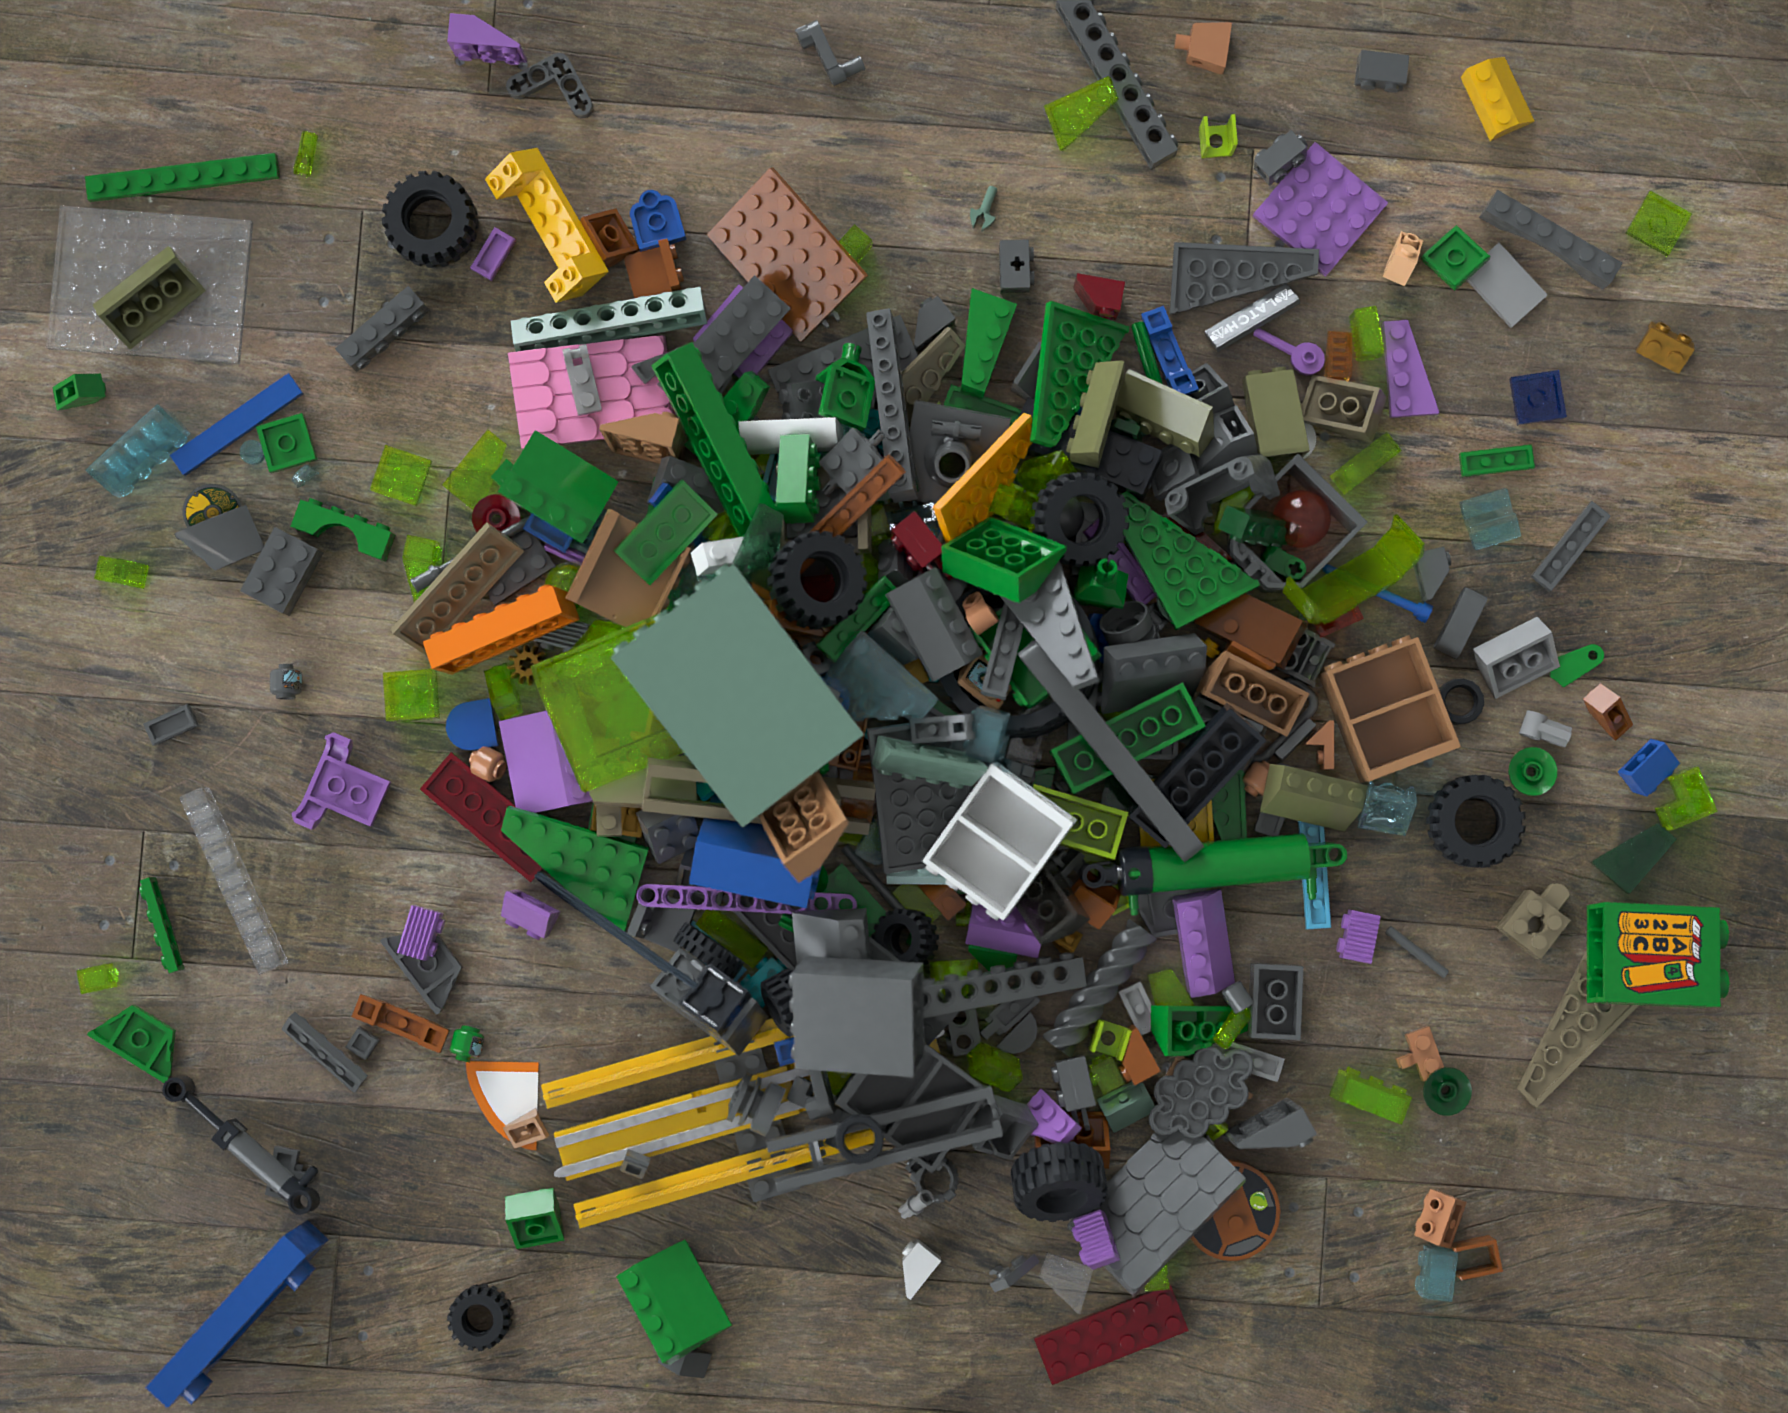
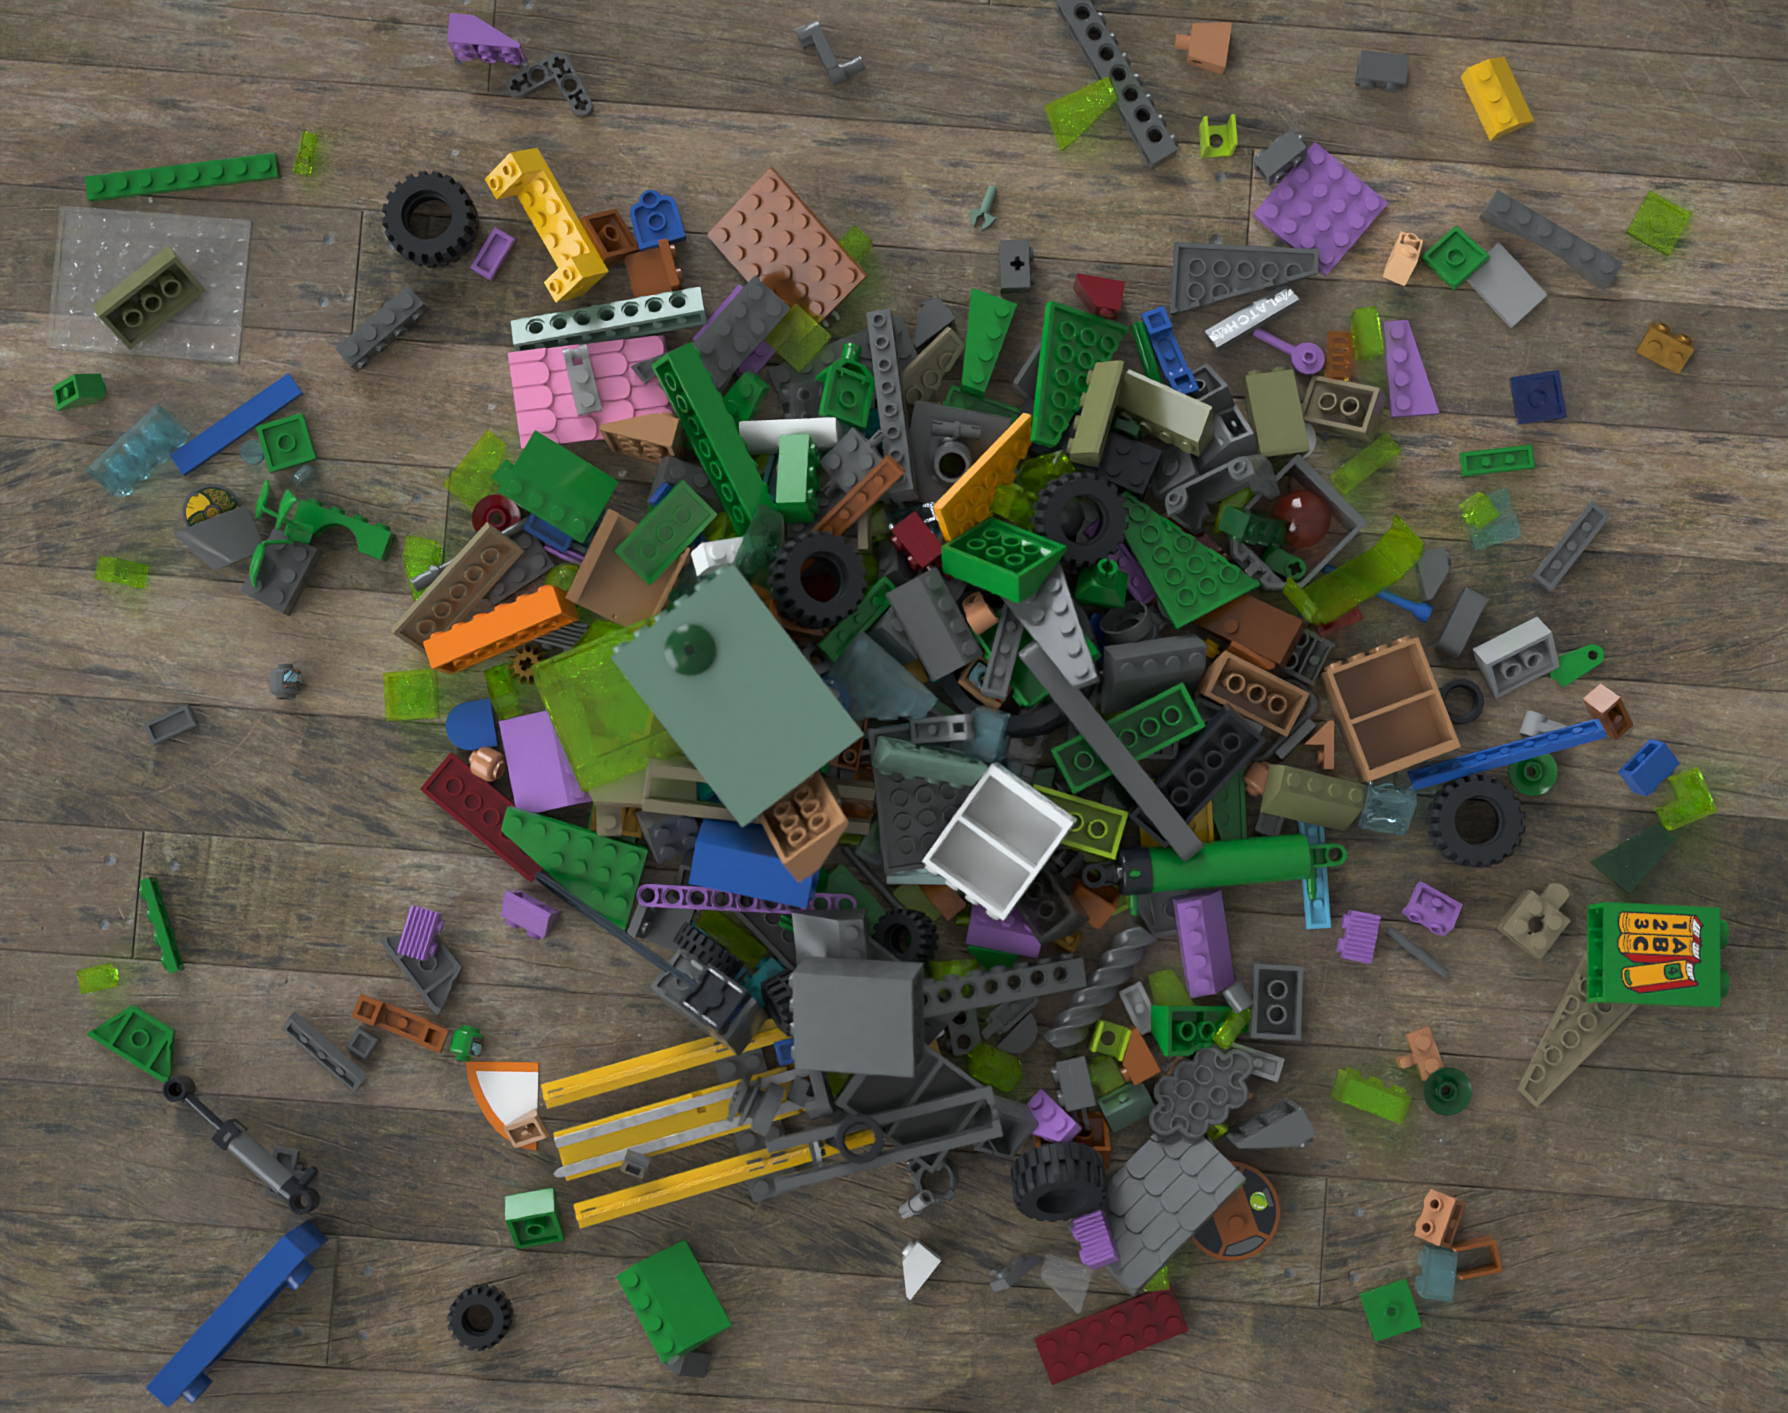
clear brick [179,787,288,975] -> none
medium lavender piece [291,733,391,830] -> none
clear neon green plate [370,445,432,507] -> none
none -> green plant [250,480,313,588]
none -> dark green dish [665,624,716,676]
none -> clear neon green tile [764,303,832,372]
none -> green plate [1359,1278,1422,1342]
none -> medium lavender bracket [1402,881,1463,936]
none -> blue tile [1407,719,1606,790]
none -> clear neon green brick [1458,492,1500,529]

